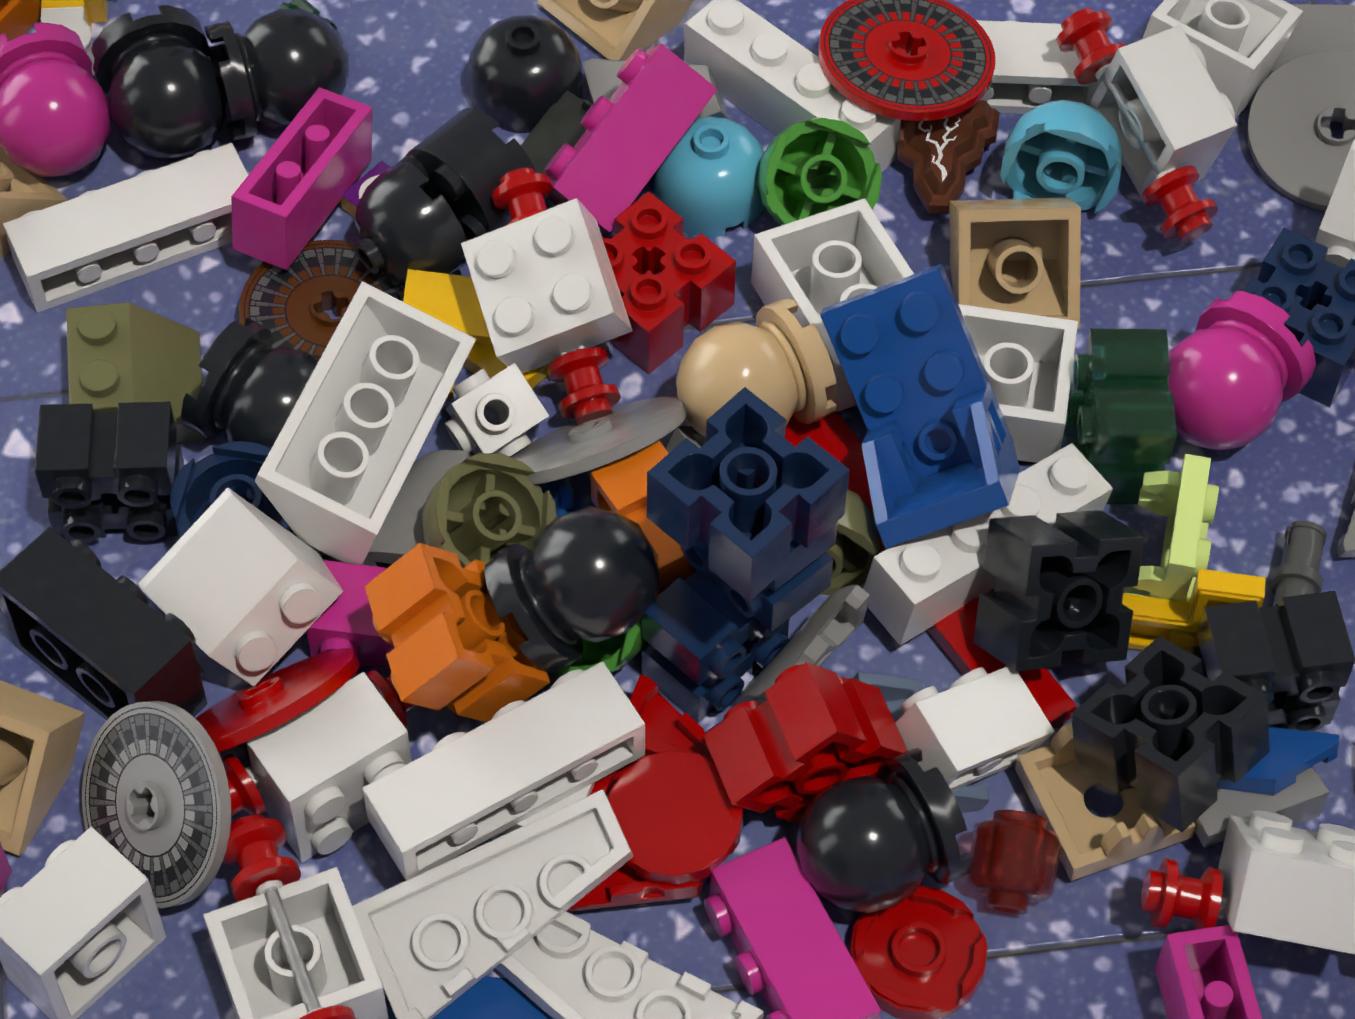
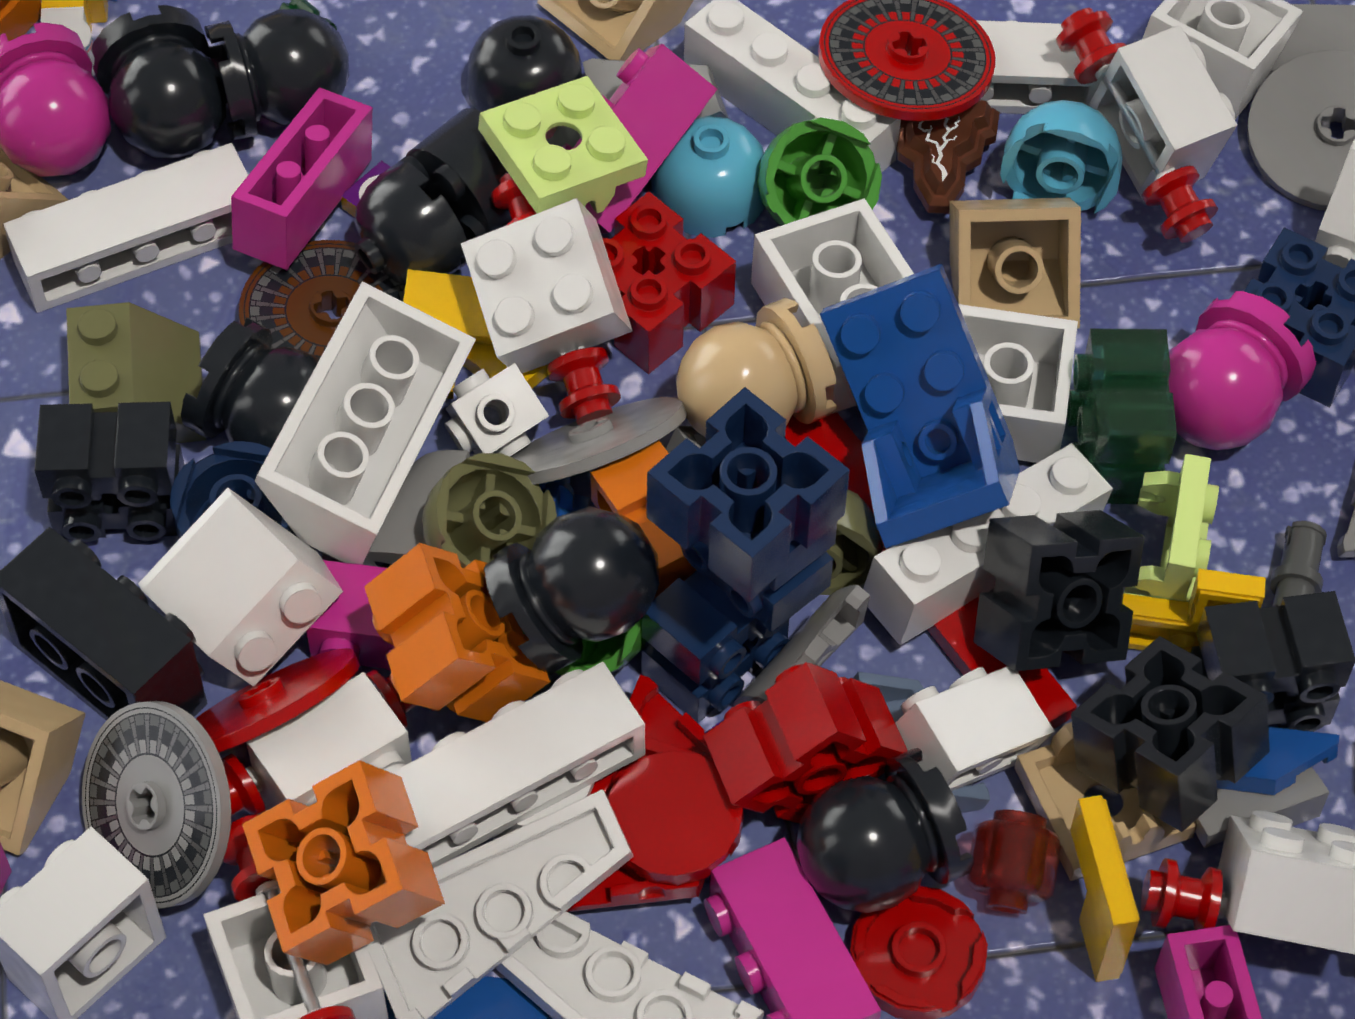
none -> orange brick [242,760,445,965]
none -> yellowish green piece [478,76,648,214]
none -> yellow tile [1070,795,1140,982]

